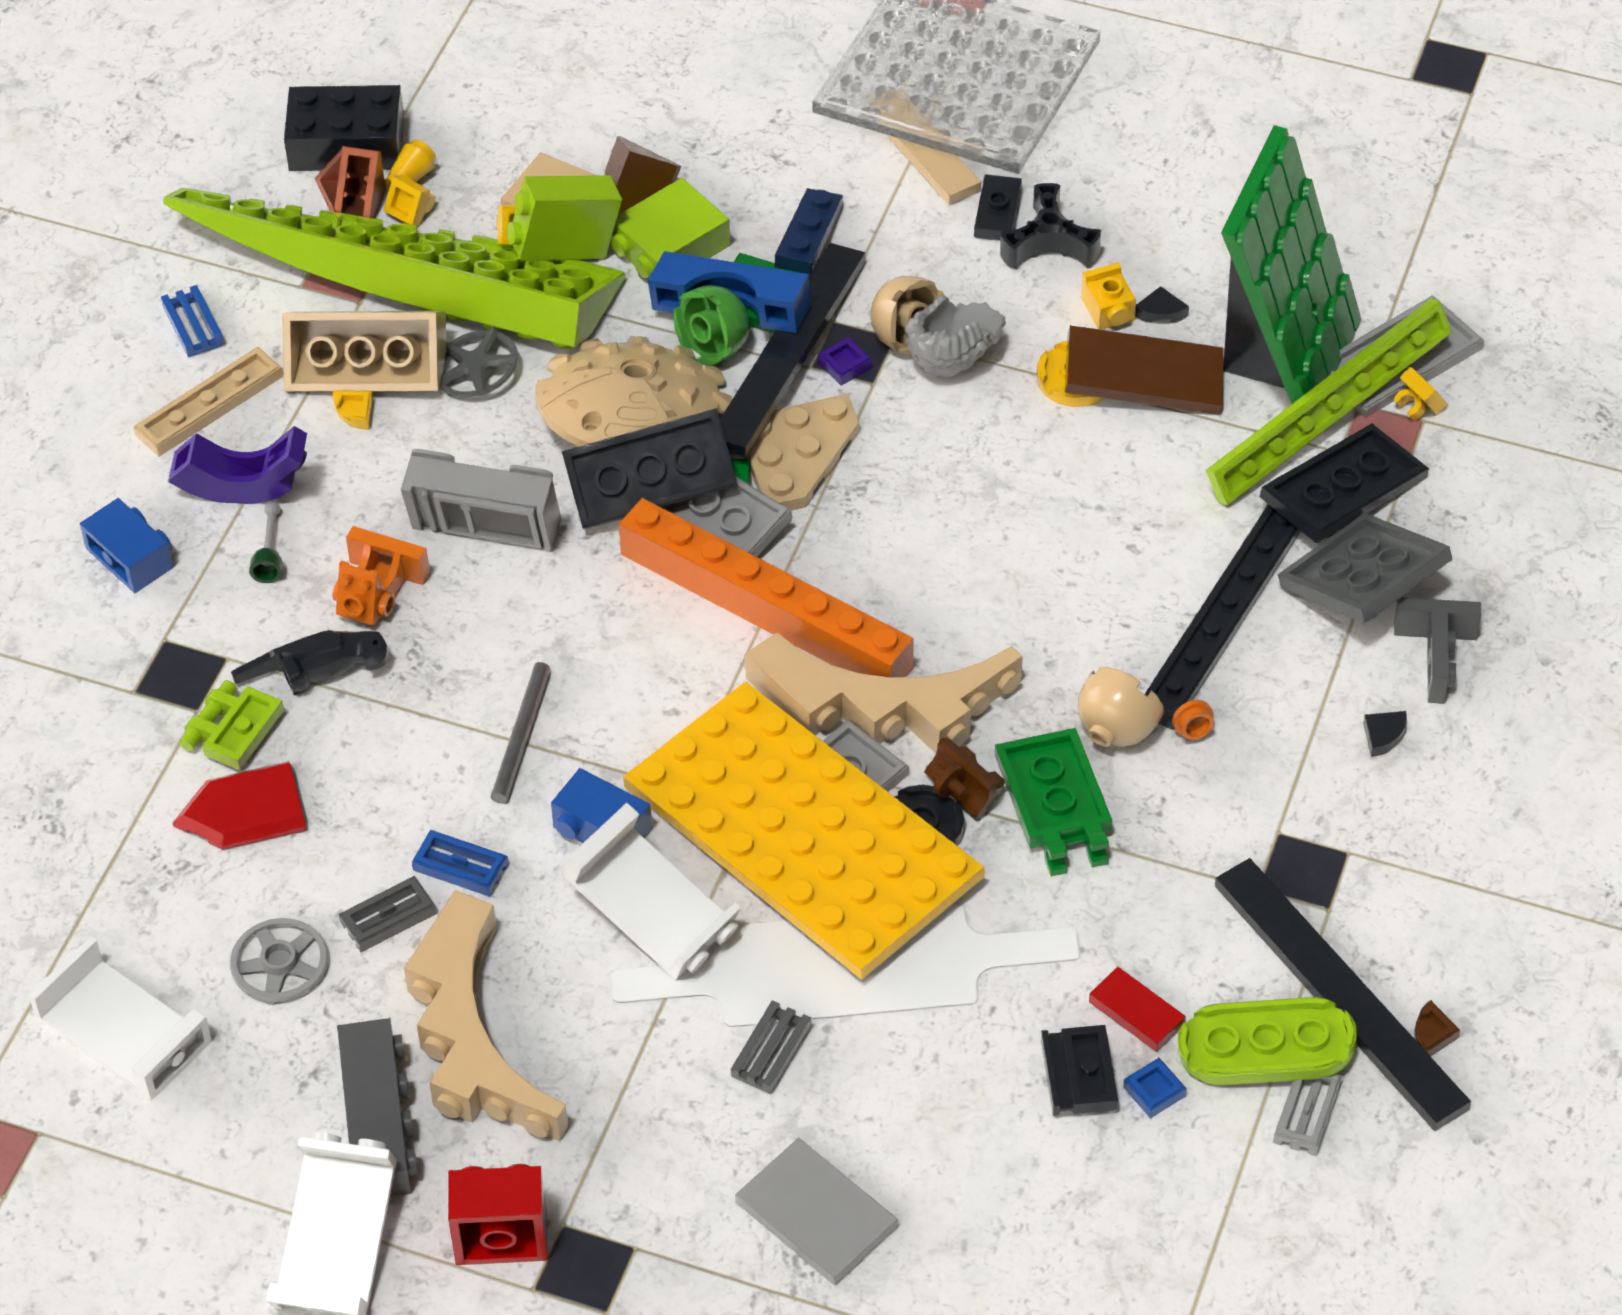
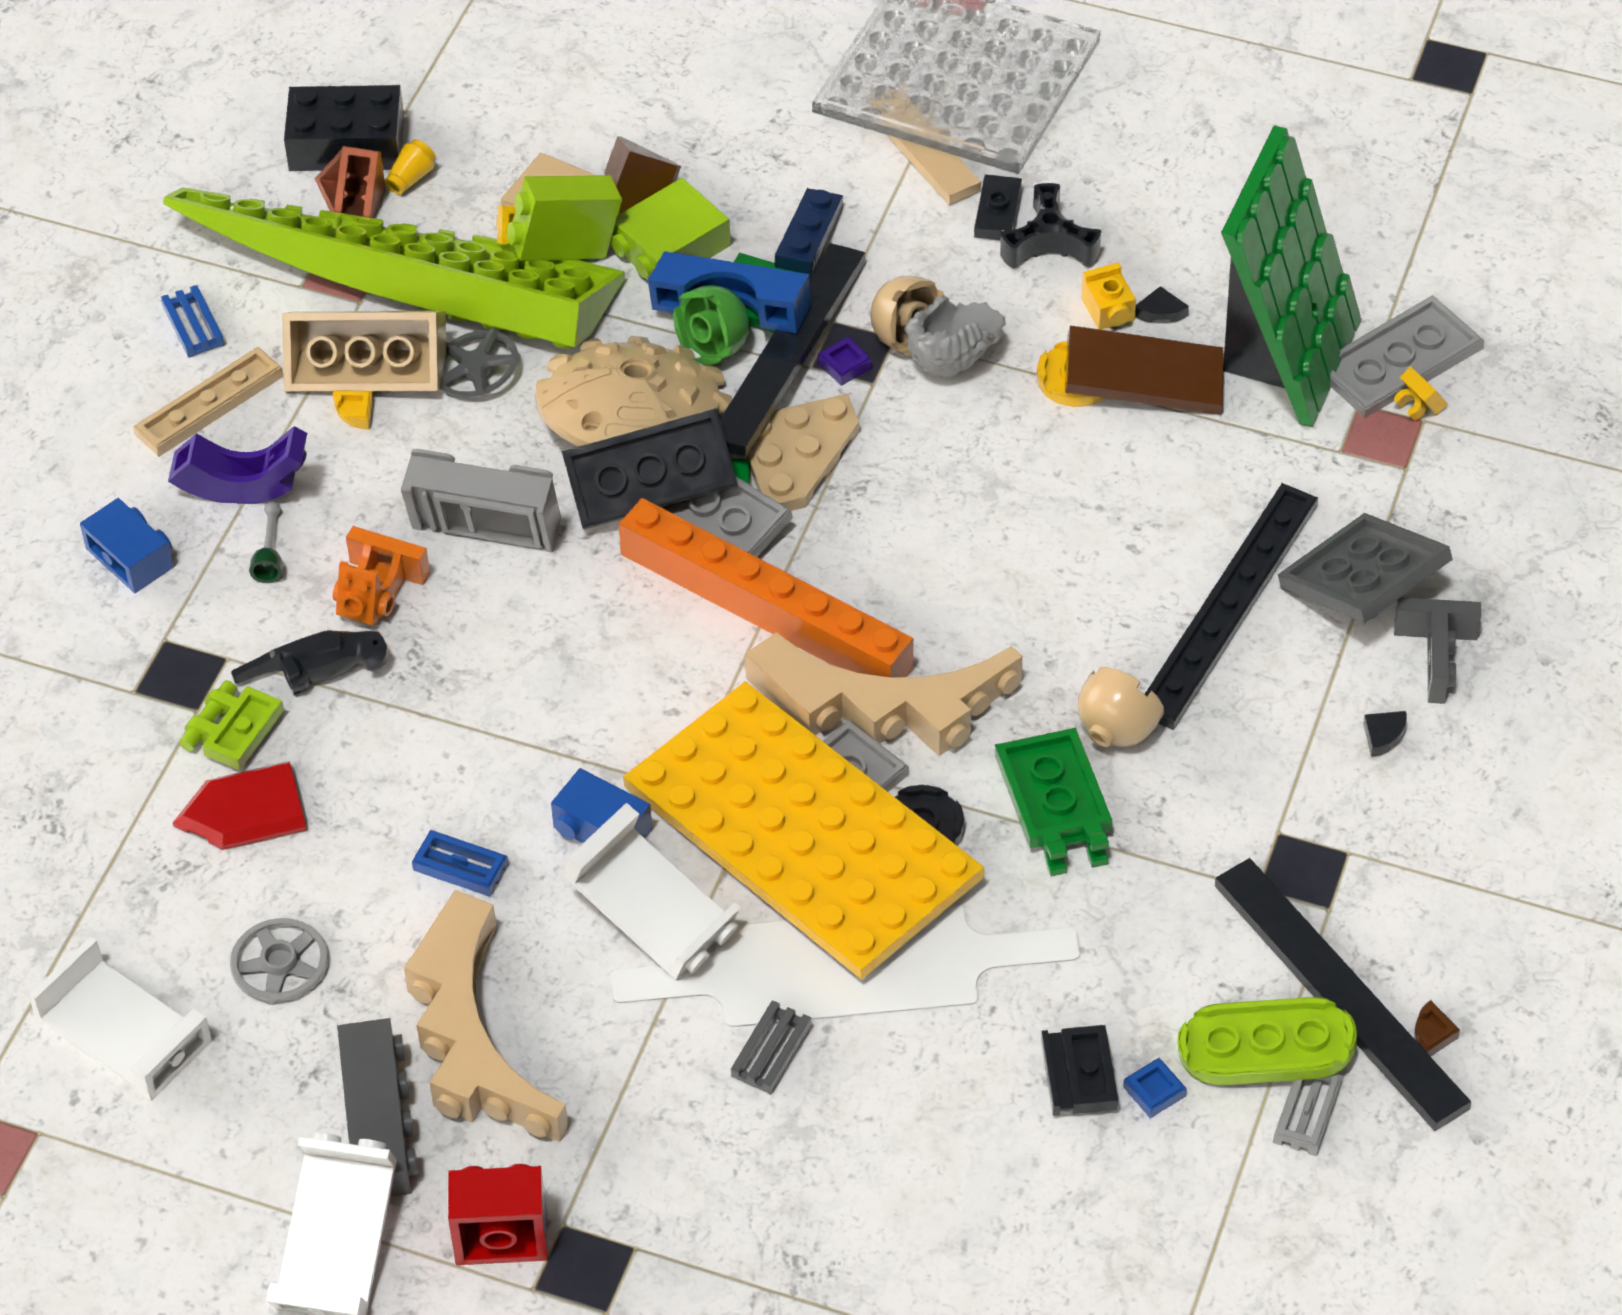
dark grey tile [339,876,437,953] -> none
yellow tile [383,175,436,225] -> none
flat silver bar [491,662,550,803] -> none
light grey tile [735,1137,898,1286] -> none
reddish brown hips [924,737,1005,818] -> none
red tile [1089,966,1186,1052] -> none
orange plate [1172,700,1214,740] -> none
lime tile [1205,298,1452,506] -> none
black tile [1259,423,1429,544] -> none

